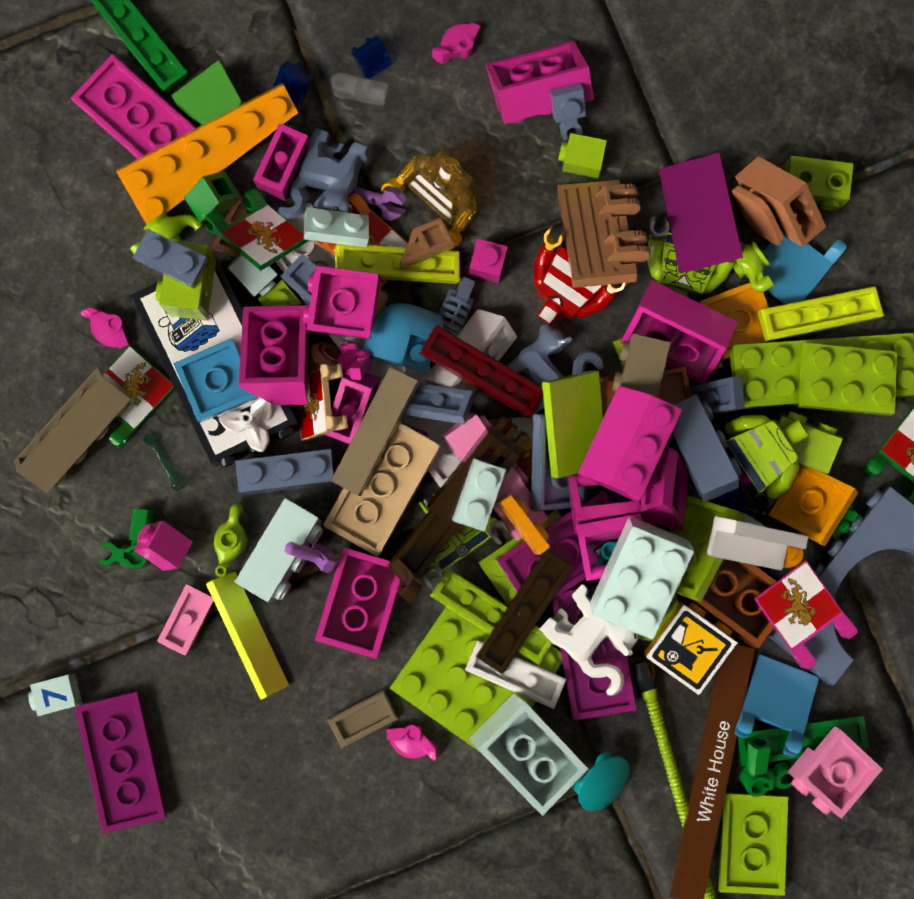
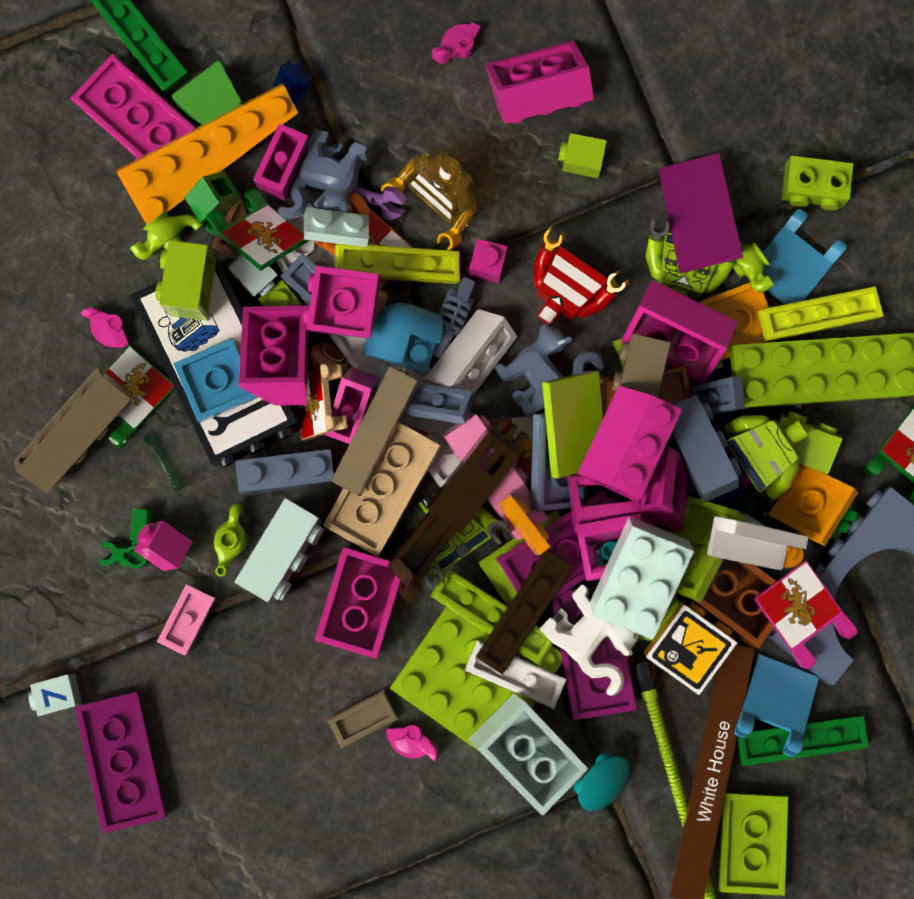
sand blue plate [133,229,208,288] -> none
neon yellow tile [206,571,289,700] -> none
white plant [219,398,273,452] -> none
medium lavender bar [285,542,340,573] -> none
clear bar [331,73,388,106] -> none
dark pink piece [337,341,372,380] -> none
clear blue tile [351,36,392,81] -> none
medium nougat tile [400,217,455,270] -> none
dark red tile [419,325,543,418] -> none
light aqua plate [452,458,506,532] -> none
sand blue plate [550,83,586,140] -> none
medium nougat hinge [557,180,651,288] -> none
nougat brick [732,156,826,247] -> none
green bar [739,735,792,797] -> none
bright pink plate [788,726,883,819] -> none
lime plate [799,343,897,416] -> none

